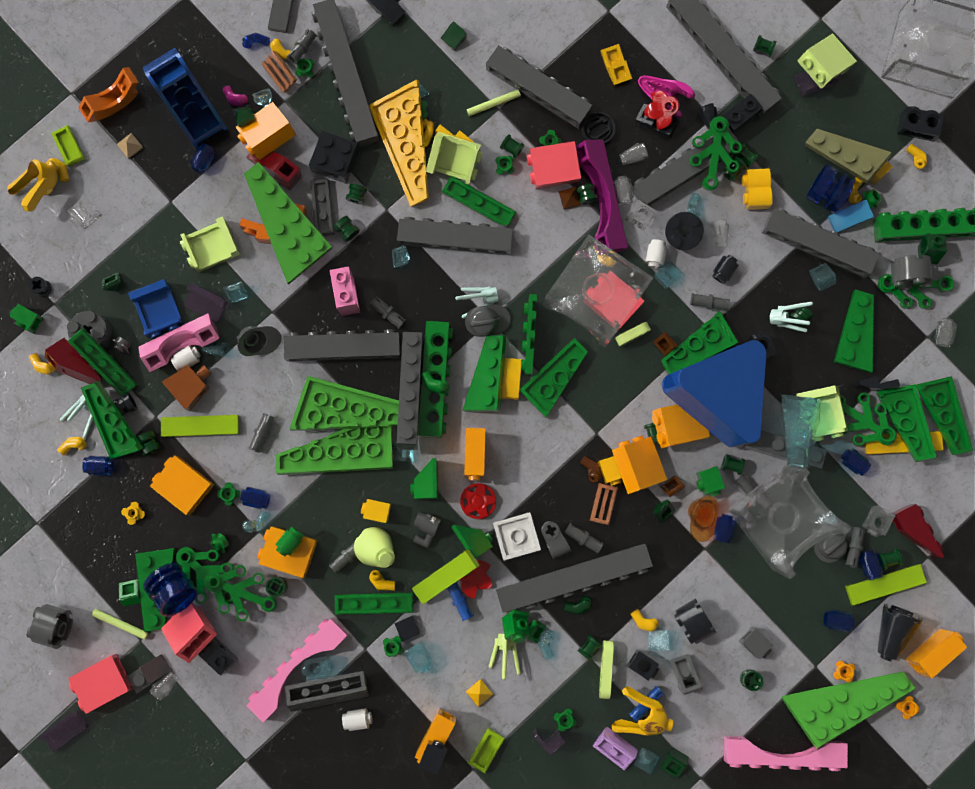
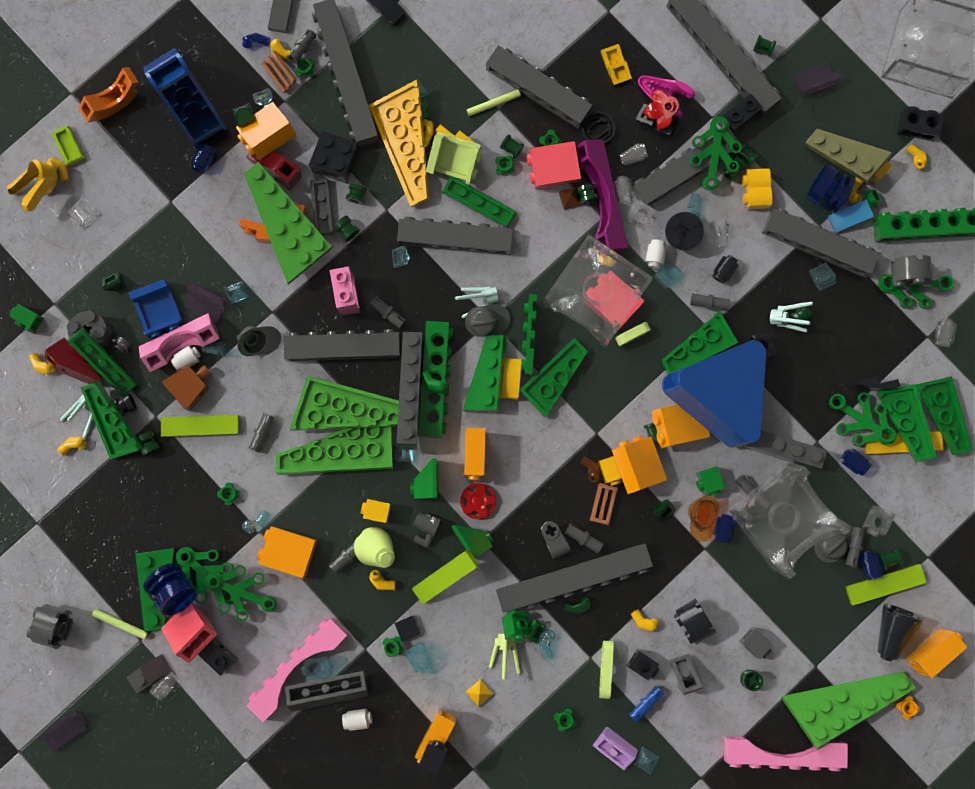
black bush [28,277,52,297] -> none
coral brick [68,654,133,714] -> none
clear blue brick [82,456,114,476] -> none
tan slope [117,133,143,159] -> none
green slope [119,579,141,606] -> none
yellow plate [121,502,145,525] -> none
light orange brick [150,455,214,515] -> none
yellowish green panel [180,216,241,272] -> none
green plate [211,533,229,553] -> none
dark pink arm [222,86,248,107] -> none
clear blue brick [240,487,271,510] -> none
dark green wheel [265,577,288,597] -> none
green brick [275,527,304,557] -> none
green tile [335,593,413,615] -> none
dark green slope [441,21,467,50] -> none
blue pin [447,581,474,621] -> none
red plate [460,560,492,599] -> none
lime tile [468,728,505,773] -> none
white plate [493,512,541,561] -> none
clear purple panel [533,728,565,755] -> none
dark green bush [577,635,603,662] -> none
yellow piece [611,686,673,736] -> none
clear light blue slope [648,629,670,650] -> none
reddish brown slope [653,331,678,356] -> none
reddish brown slope [660,475,685,497] -> none
dark green slope [660,747,689,779] -> none
black cone [699,103,720,130] -> none
dark green bush [721,454,745,475] -> none
clear light blue wedge [781,394,821,467] -> none
yellowish green panel [797,386,848,442] -> none
yellowish green panel [798,33,857,88] -> none
clear blue brick [823,610,855,633] -> none
light orange plate [833,660,855,683] -> none
green wing [834,290,874,373] -> none
dark red slope [889,504,944,558] -> none
dark green brick [918,233,947,265] -> none

